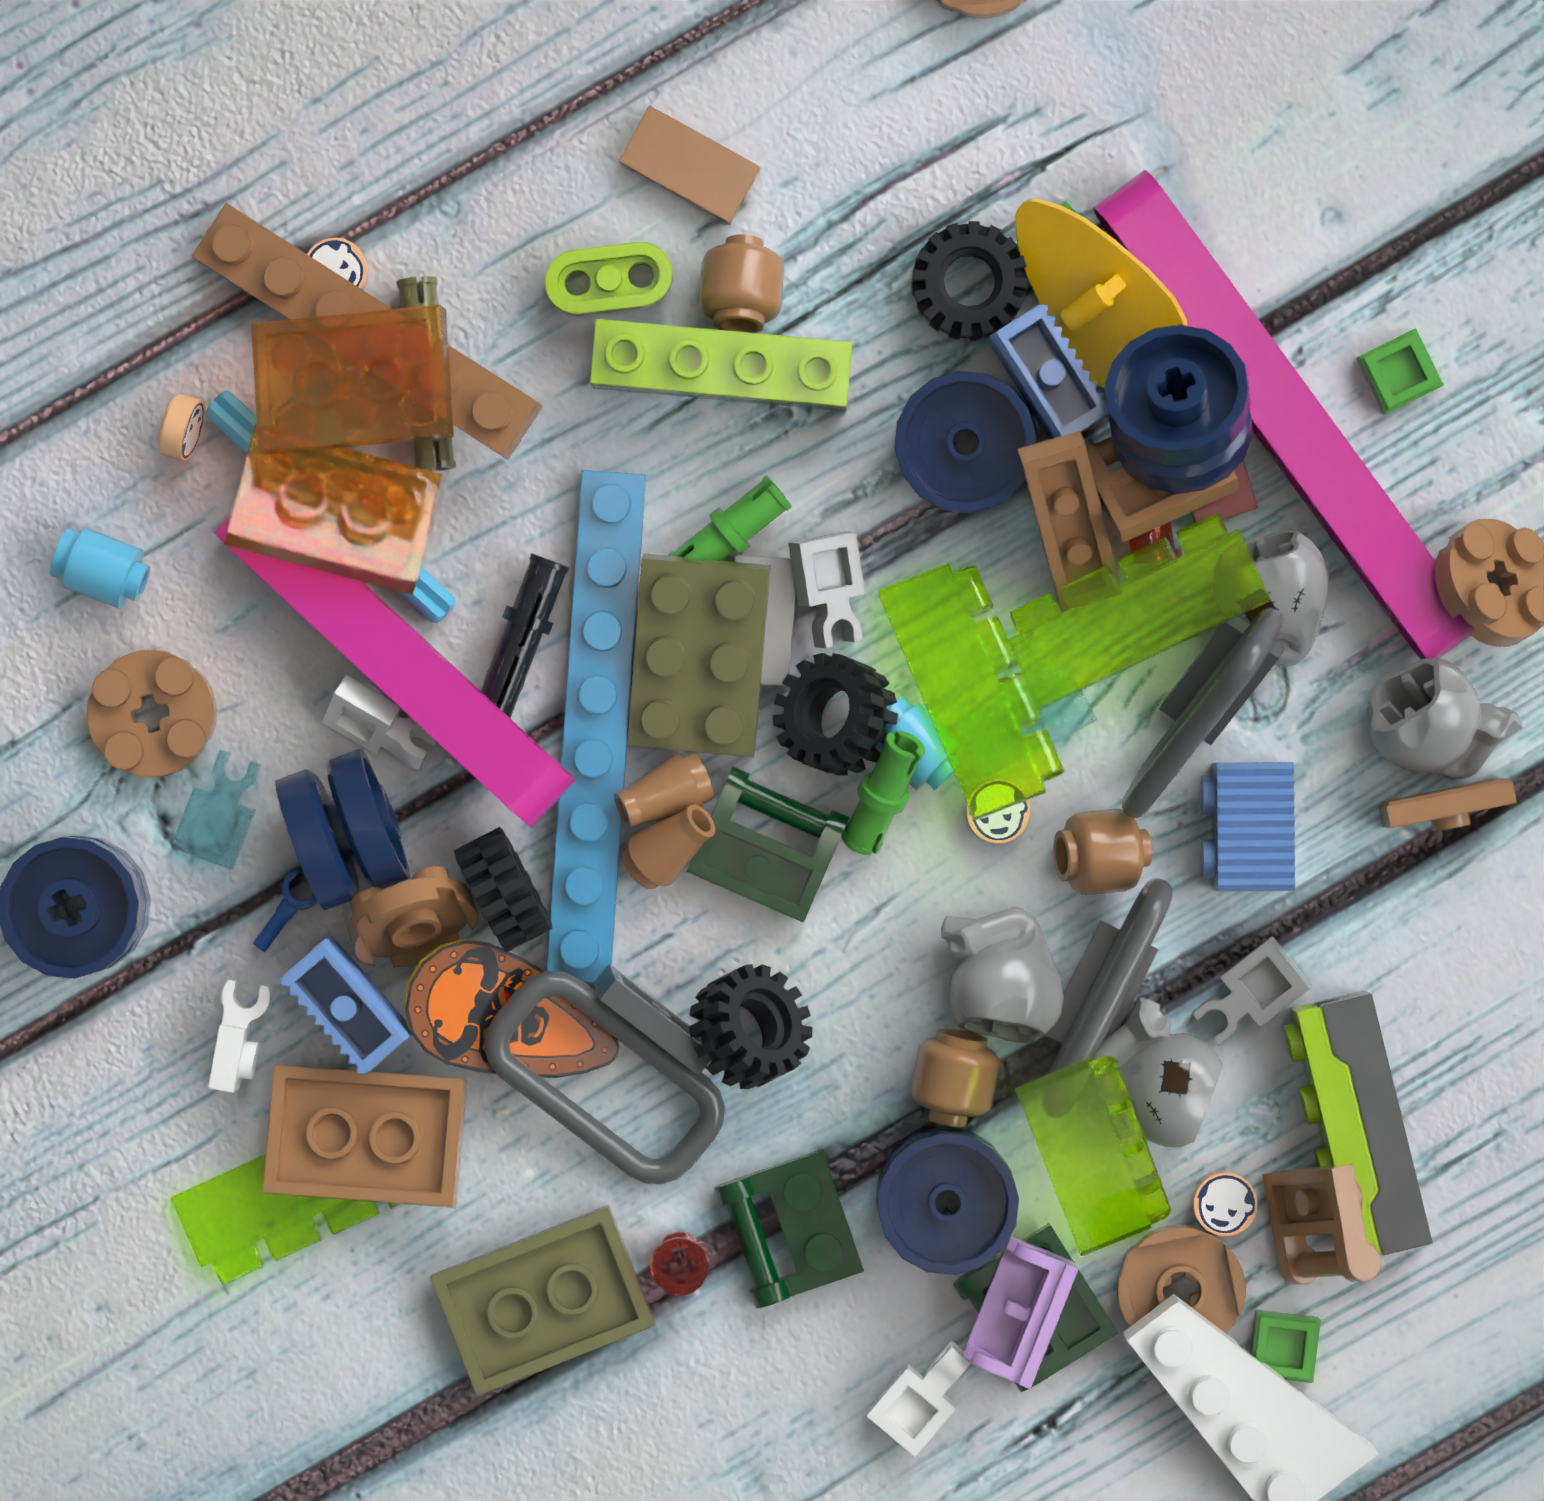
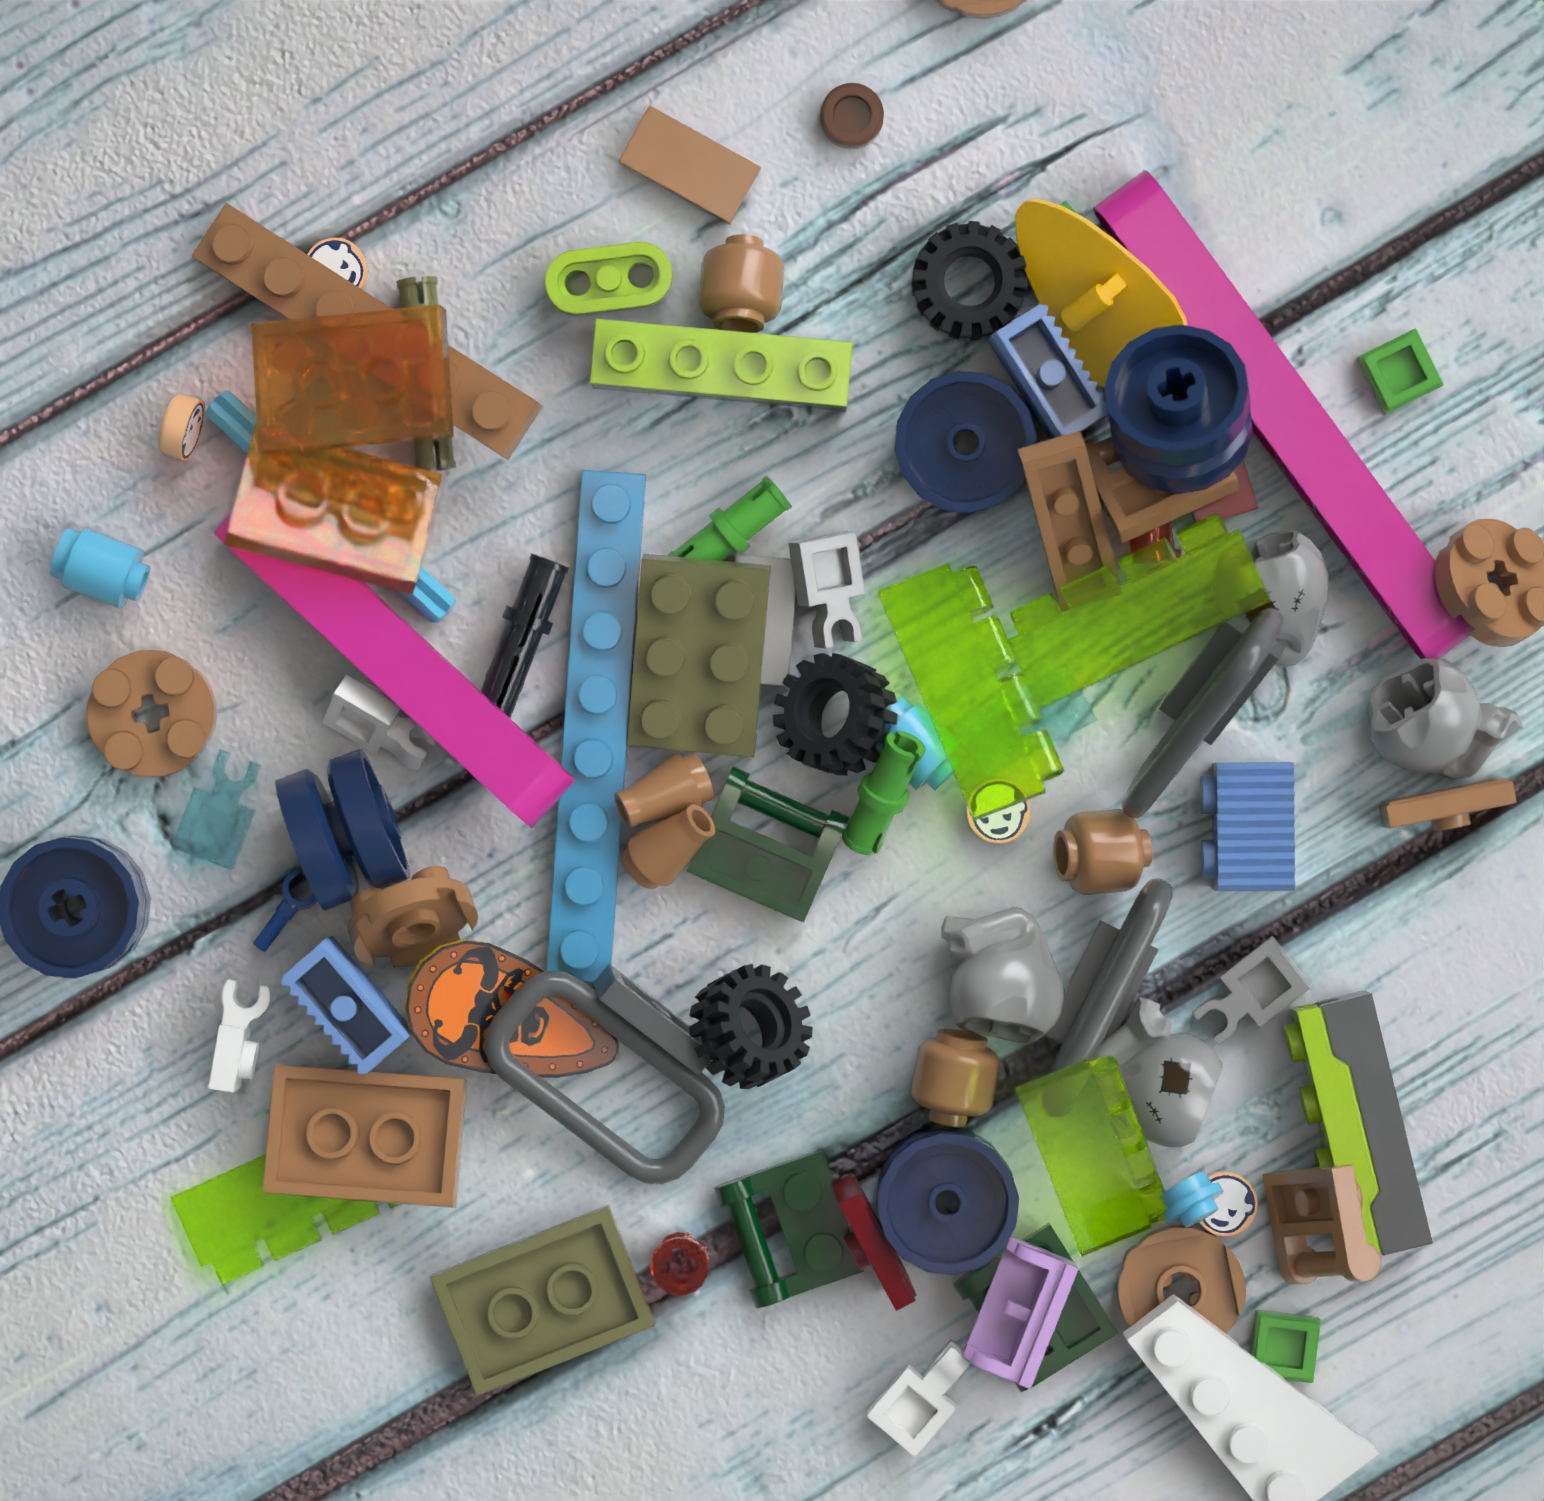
black tyre [454,827,553,952] -> none
none -> reddish brown tile [820,83,884,149]
none -> dark red plate [831,1174,917,1311]
none -> medium azure plate [1161,1172,1224,1228]

